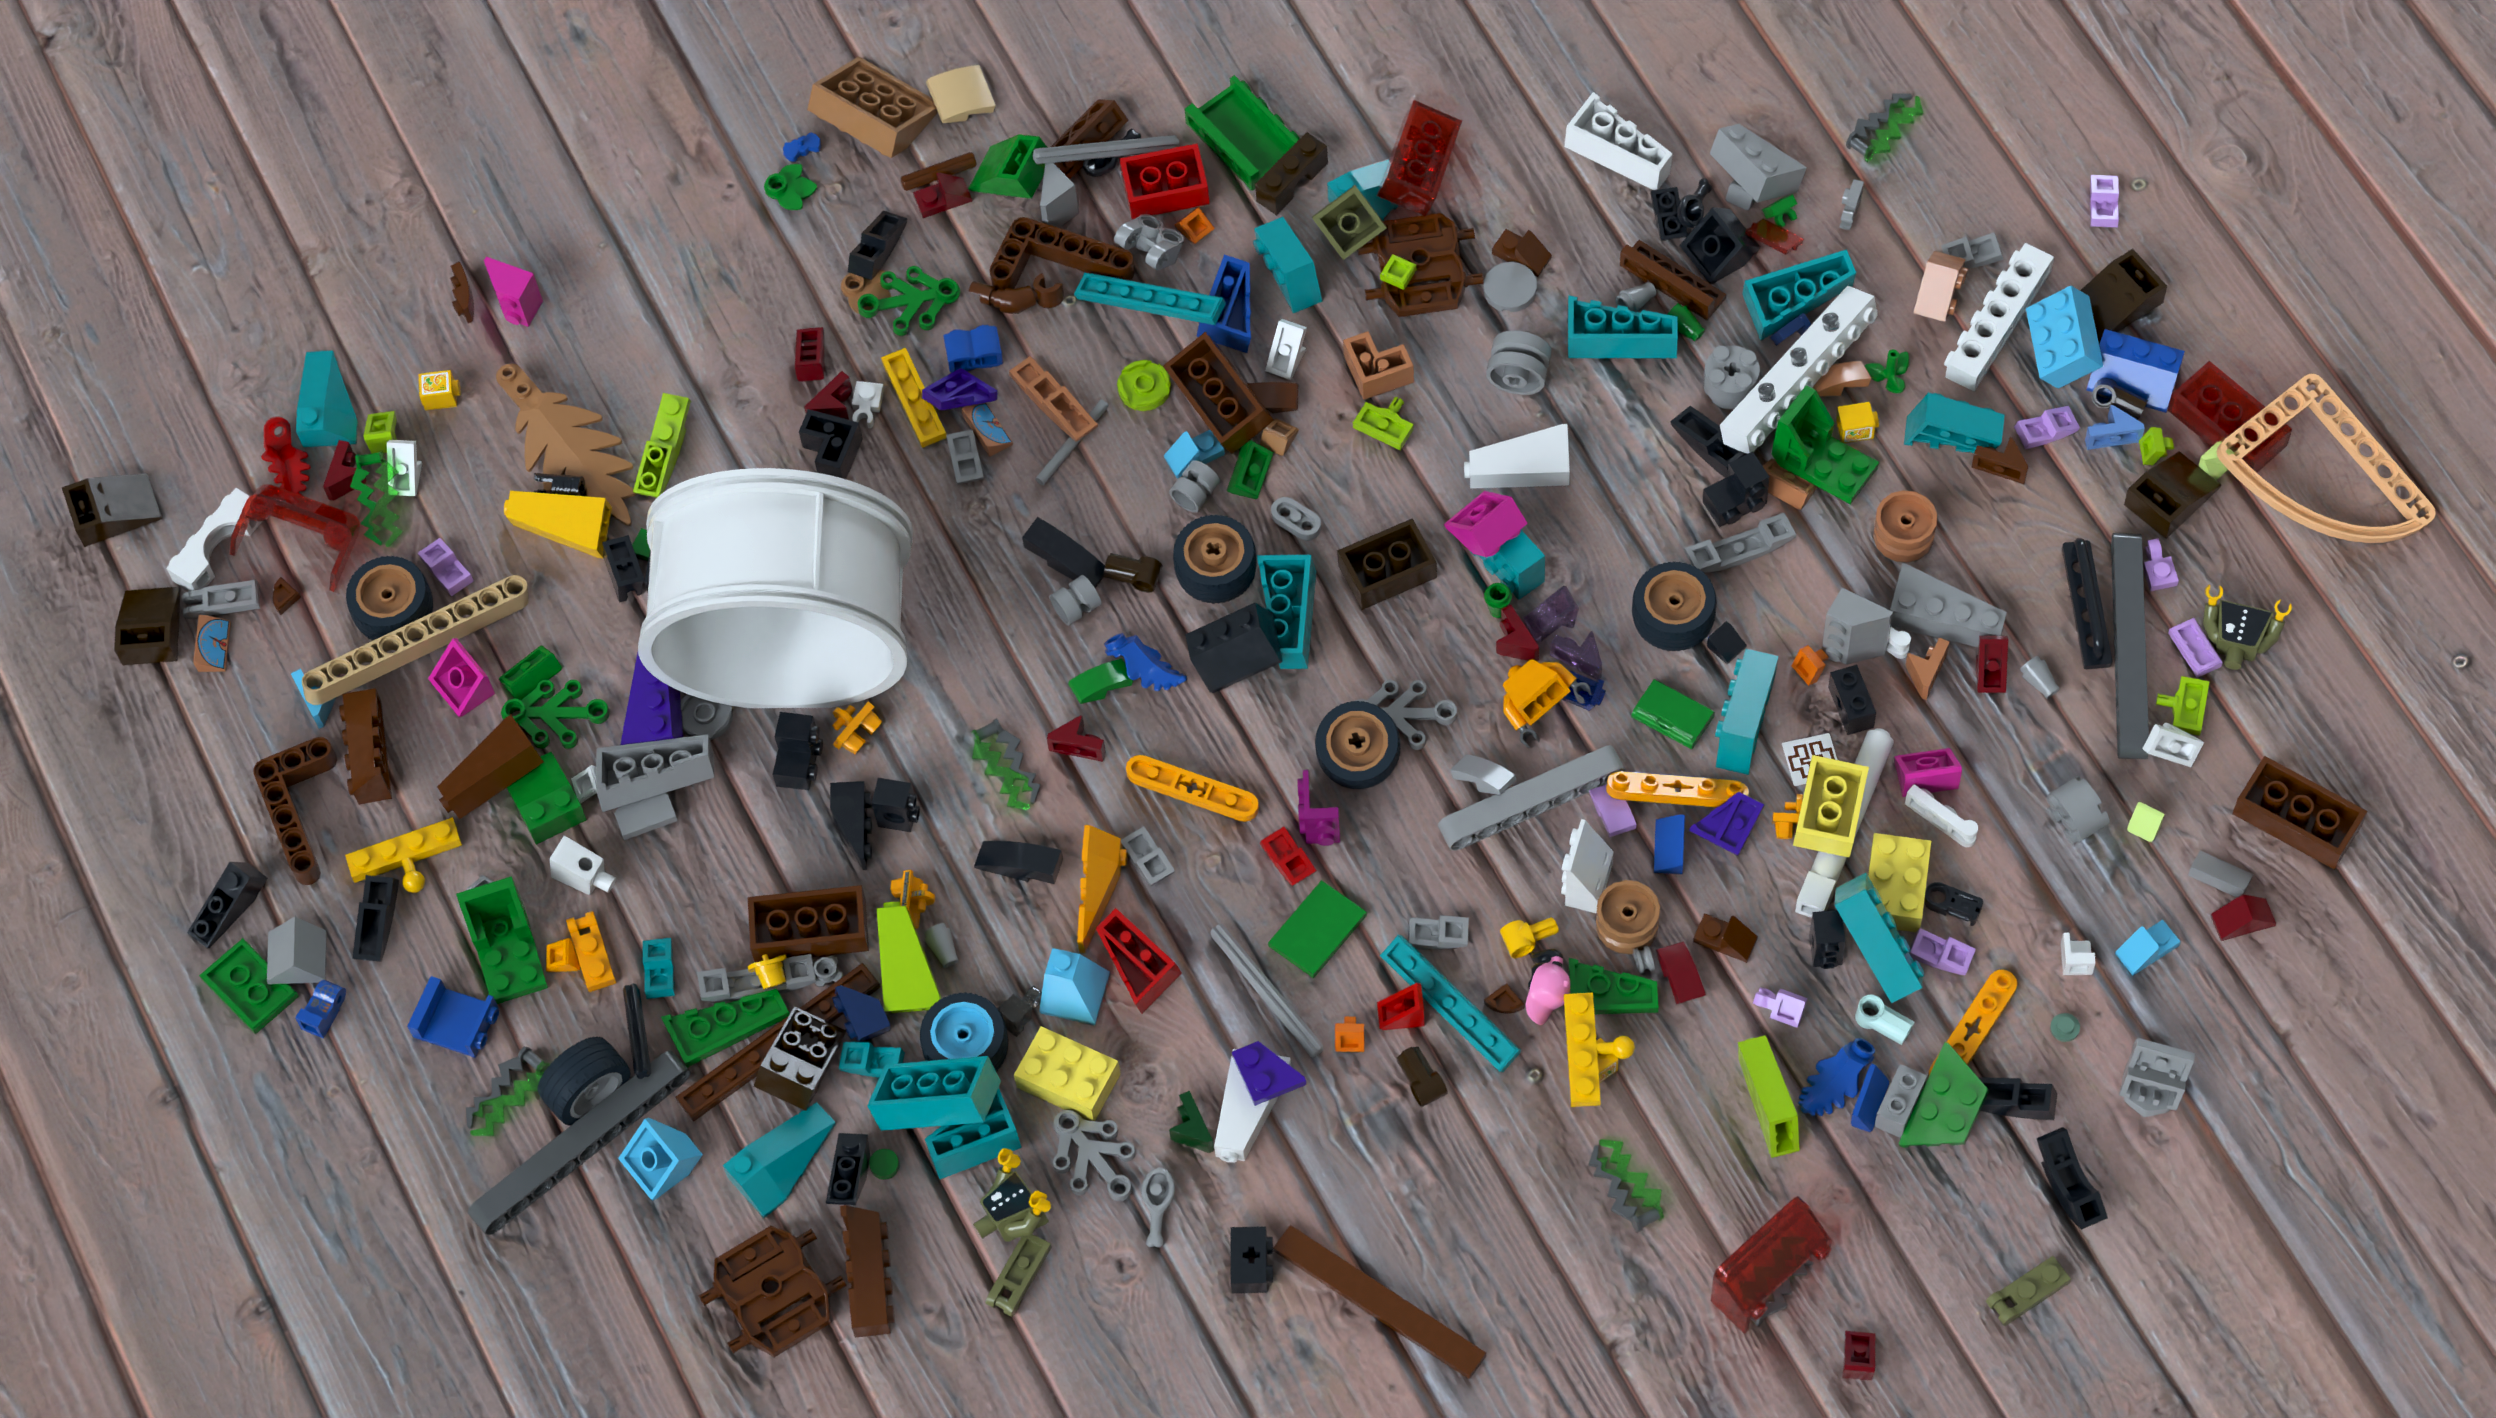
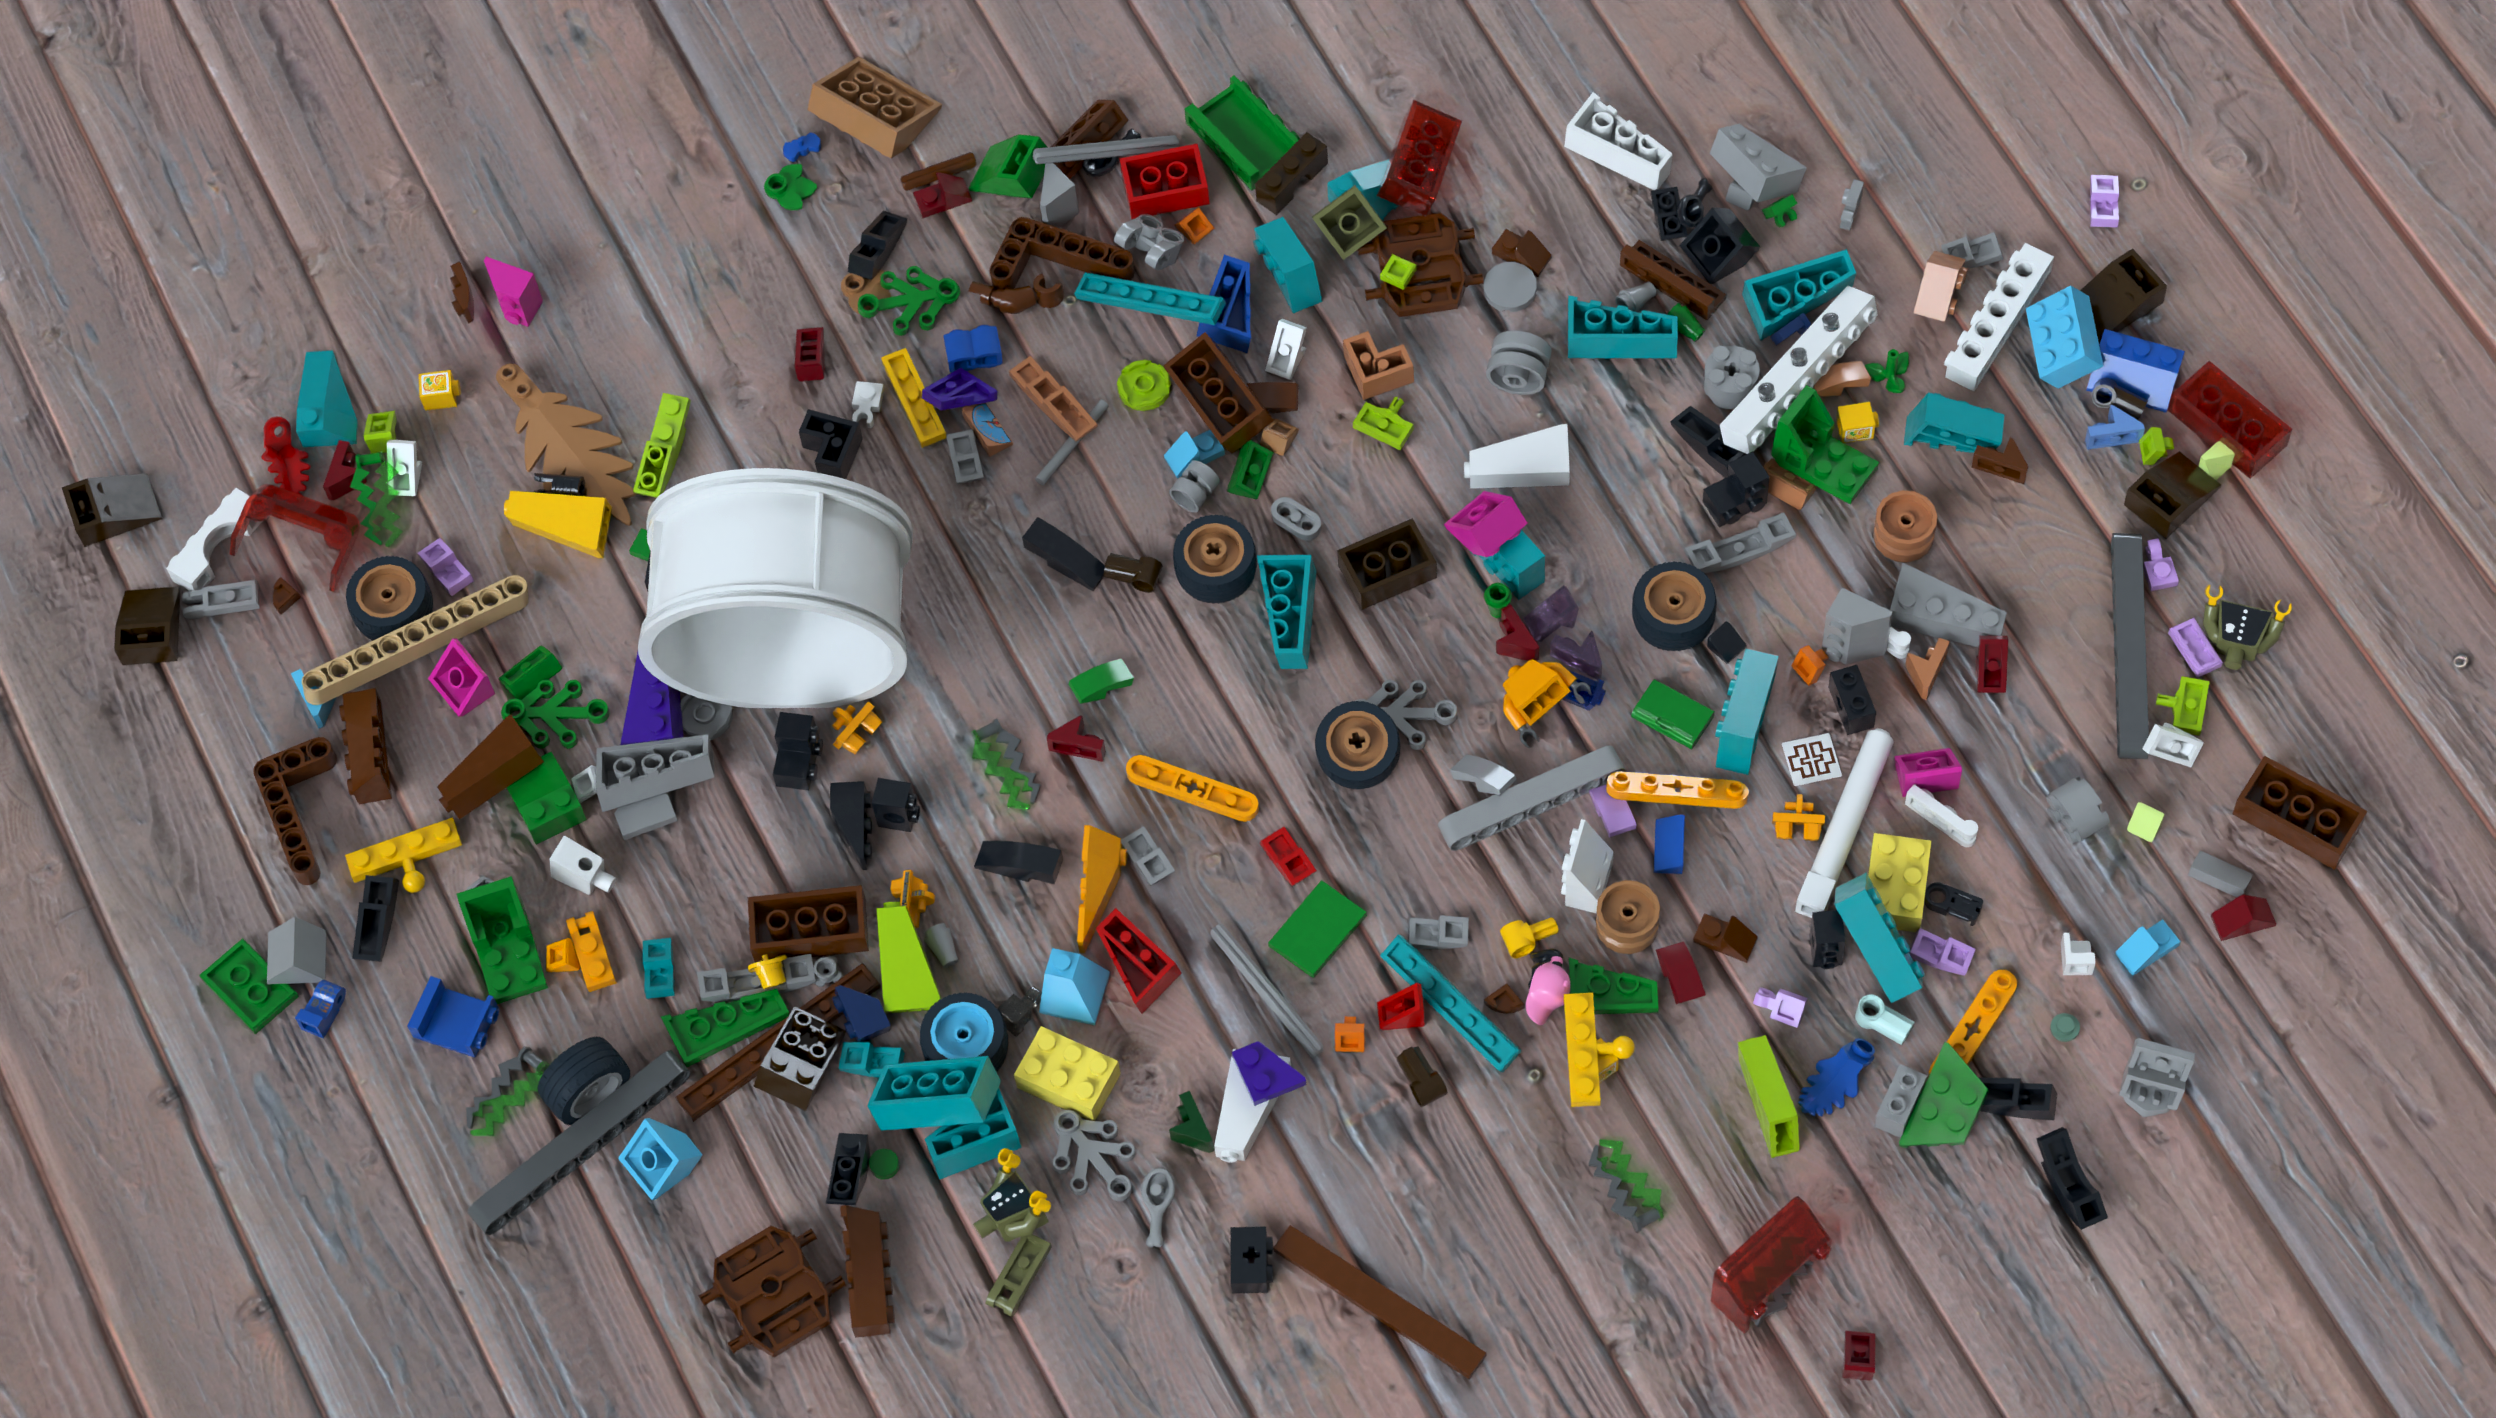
black slope [187,862,268,948] -> none
slope [194,615,231,672] -> none
black hinge [602,535,645,603] -> none
black axle [623,983,651,1079] -> none
teal wedge [723,1102,836,1219] -> none
dark red slope [804,371,853,420] -> none
tan slope [926,65,996,123] -> none
light grey wheel [1049,575,1102,626] -> none
blue plant [1104,633,1187,691] -> none
black slope [1185,603,1283,693] -> none
magenta bracket [1297,770,1340,846] -> none
light grey bush [1633,946,1654,974] -> none
dark purple wing [1689,792,1765,856] -> none
clear red piece [1745,218,1804,255] -> none
light yellow brick [1793,755,1869,858] -> none
piece [1846,93,1923,162] -> none
blue slope [1850,1064,1889,1132] -> none
olive plate [1985,1256,2071,1326] -> none
lavender slope [2014,406,2080,449] -> none
light grey cone [2020,656,2060,699] -> none
black piece [2062,538,2112,670] -> none
light nougat beam [2217,374,2436,543] -> none

